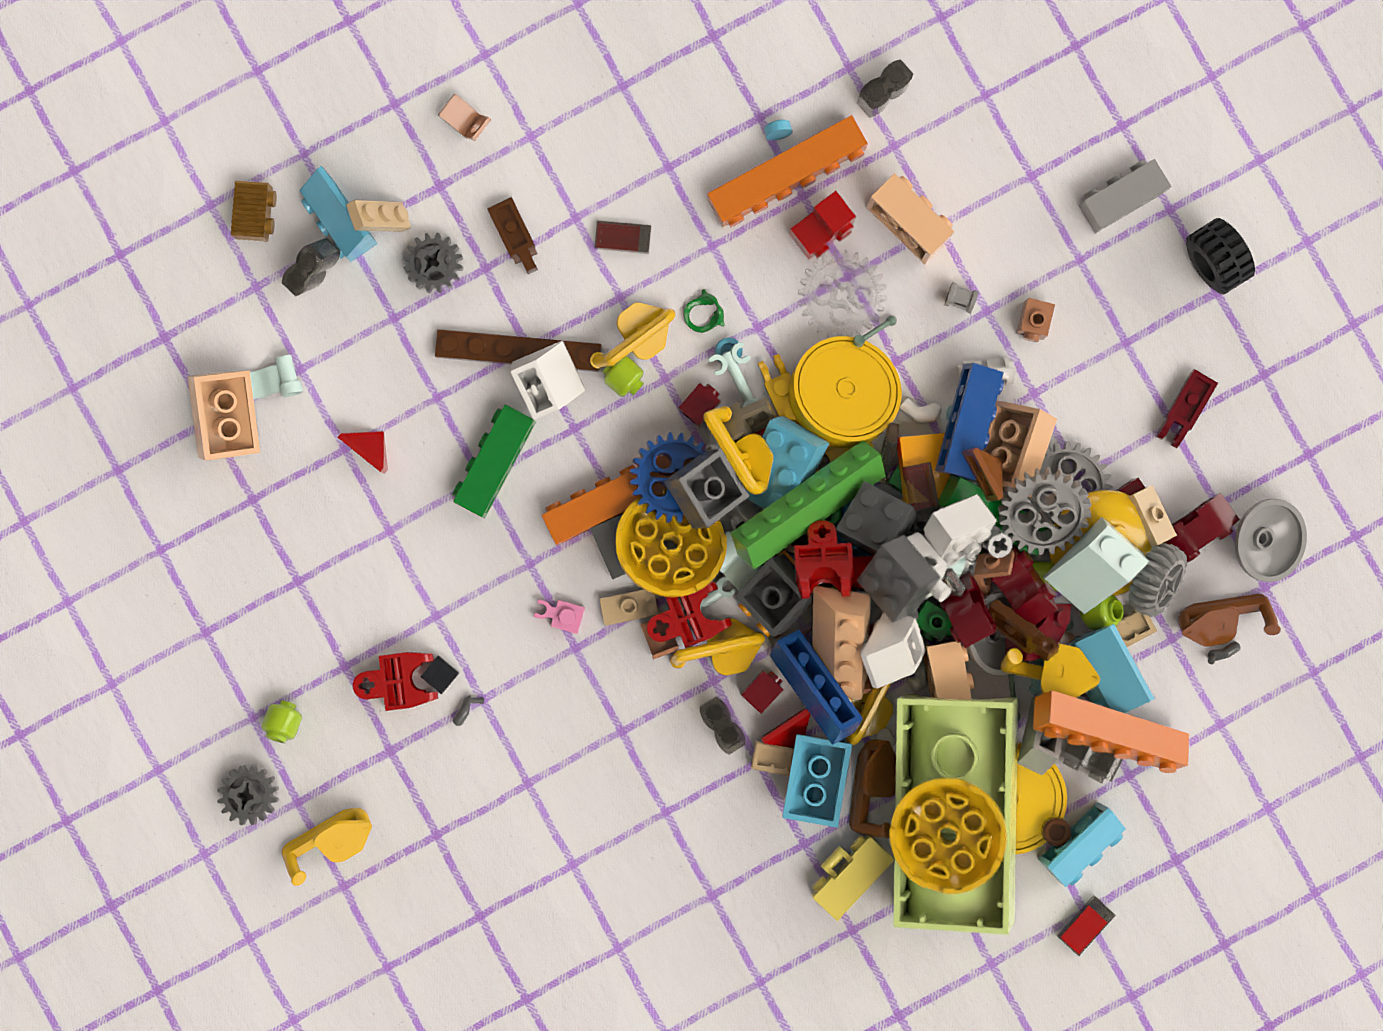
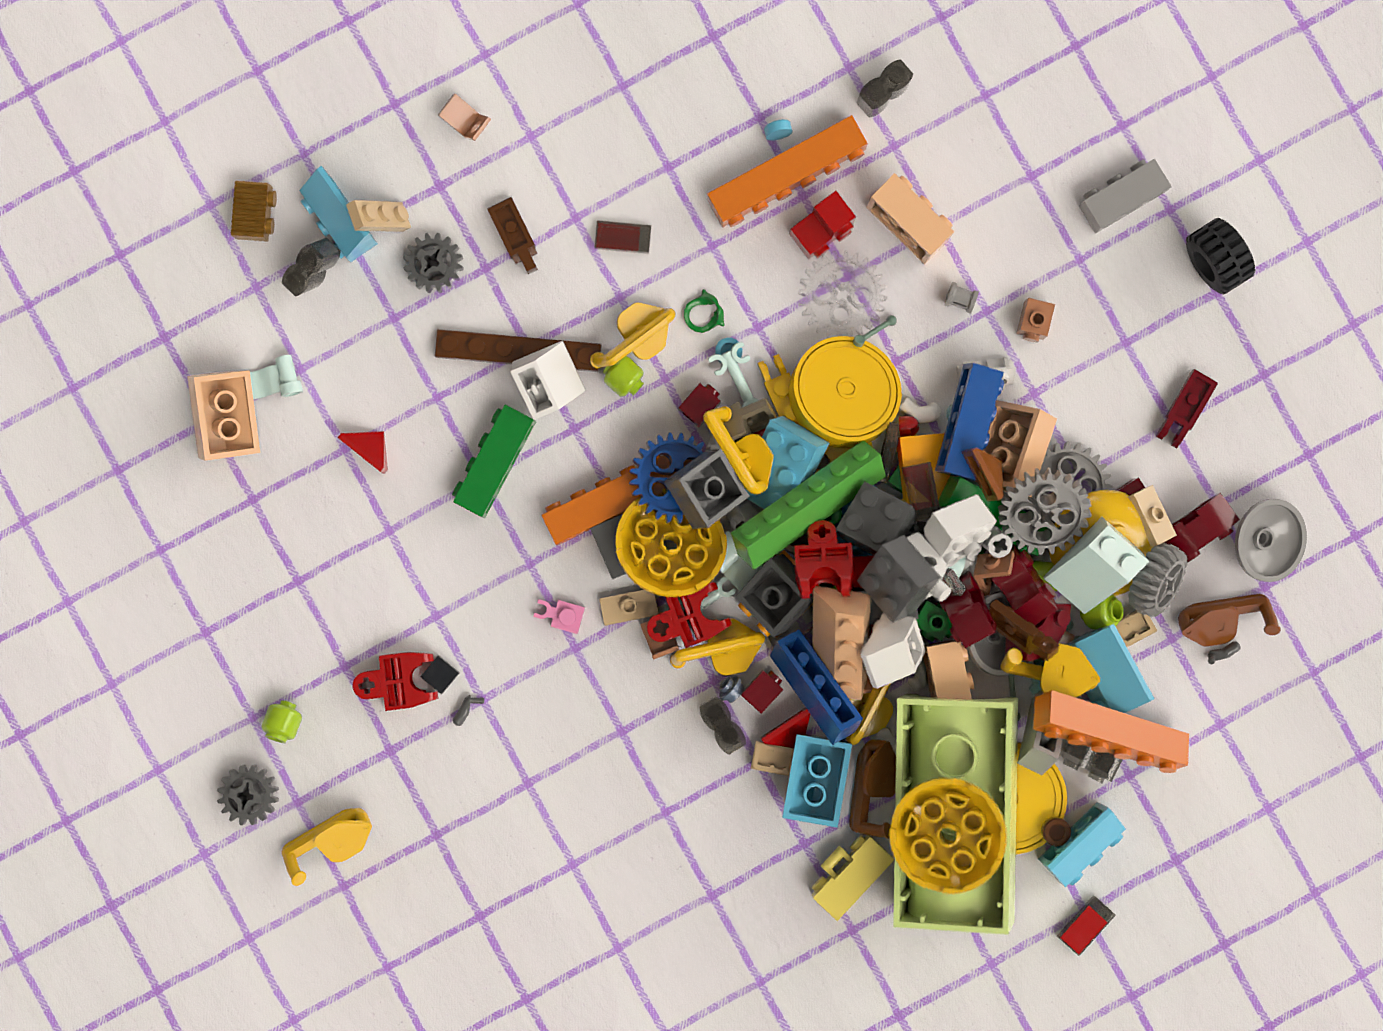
none -> sand blue plate [719,676,744,703]
none -> red hinge [899,416,920,437]

